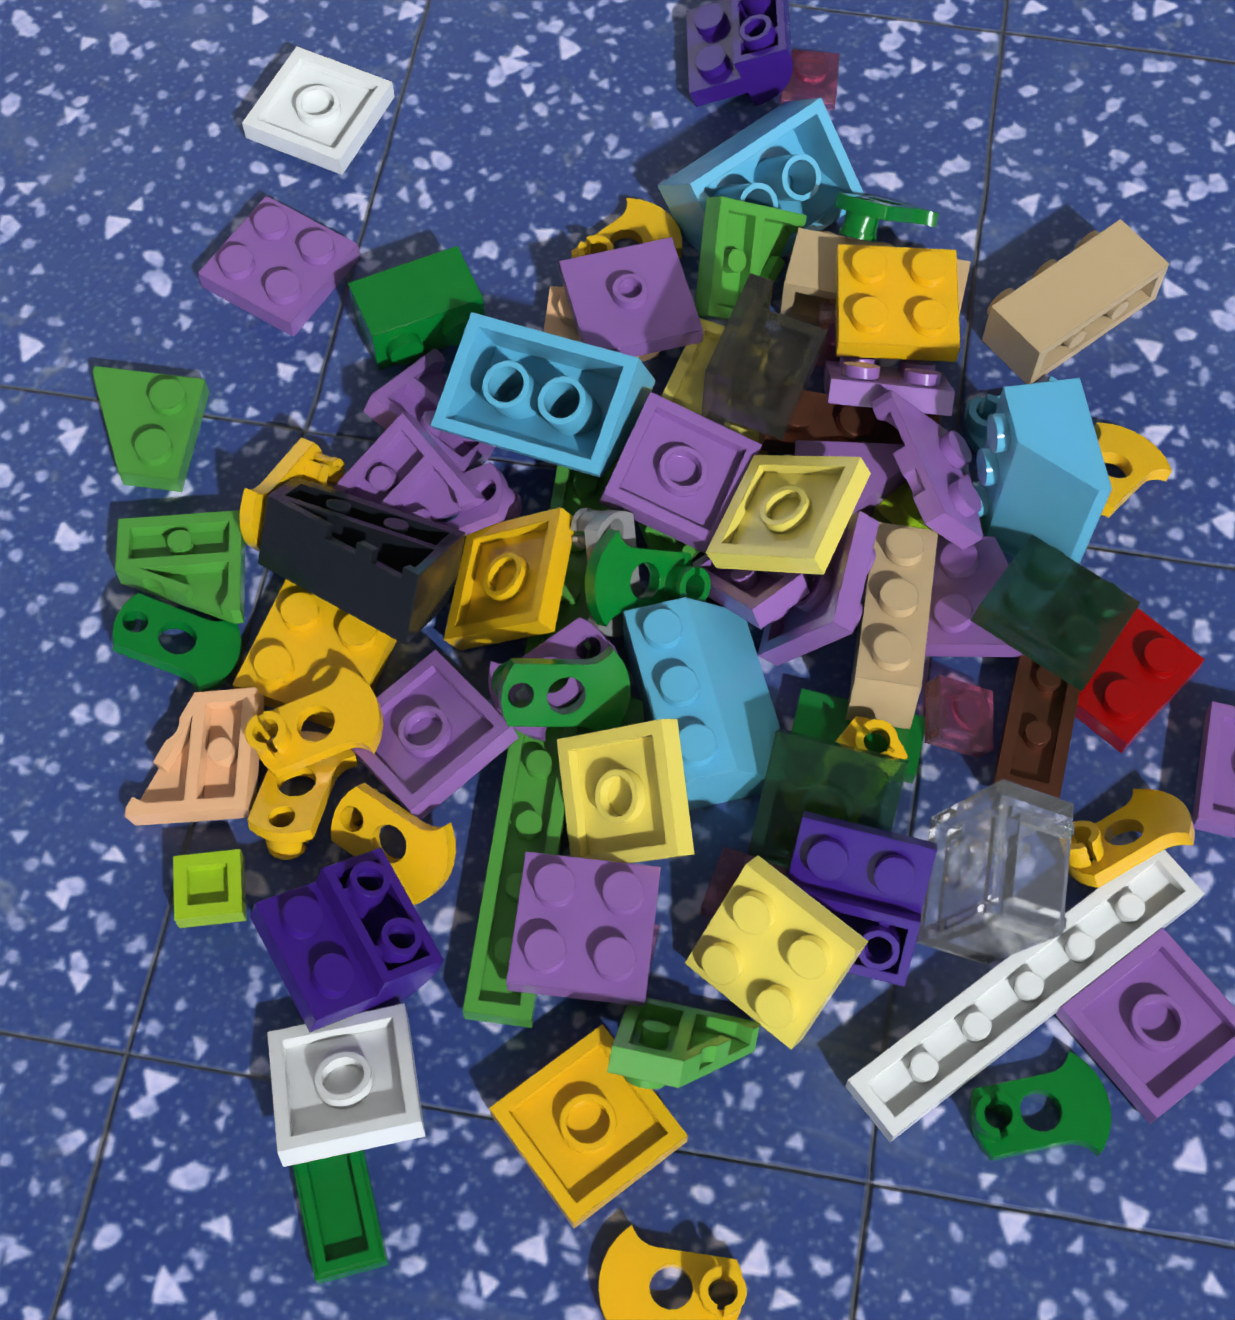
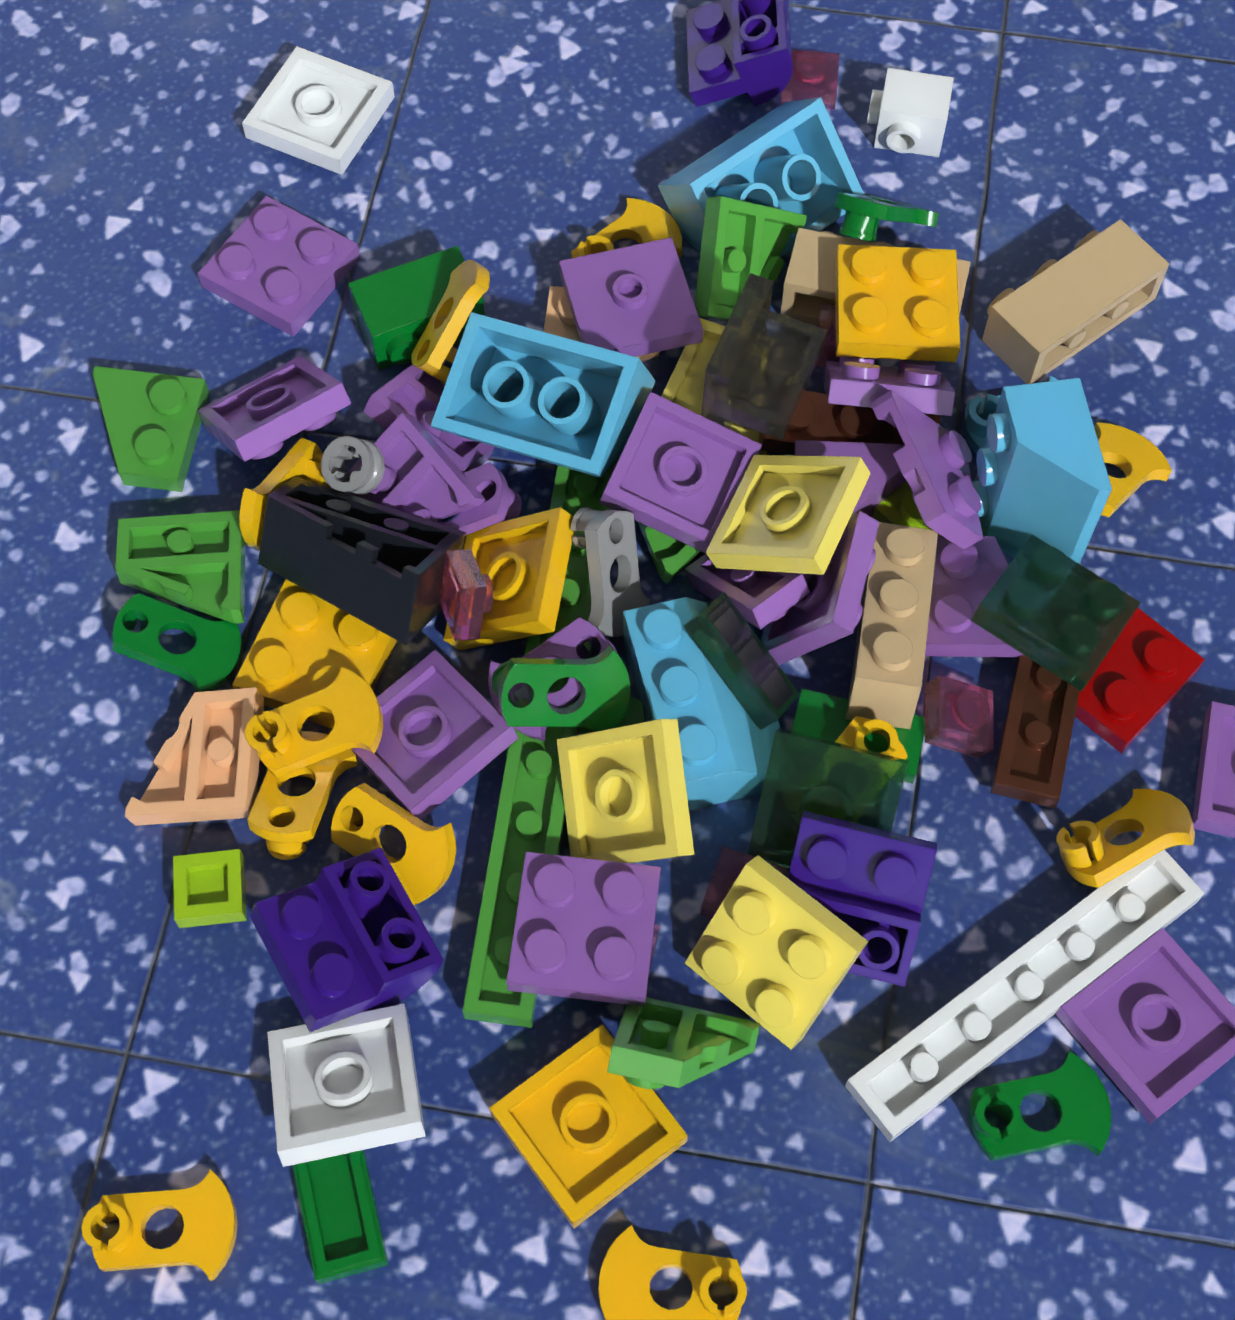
green piece [585,529,711,627] -> none
clear container [916,779,1075,965] -> none
none -> yellow piece [81,1169,238,1282]
none -> medium lavender plate [197,356,351,462]
none -> light grey bush [321,436,385,495]
none -> yellow piece [411,260,490,385]
none -> clear pink plate [440,549,493,641]
none -> tile [684,592,800,730]
none -> white brick [867,68,954,157]

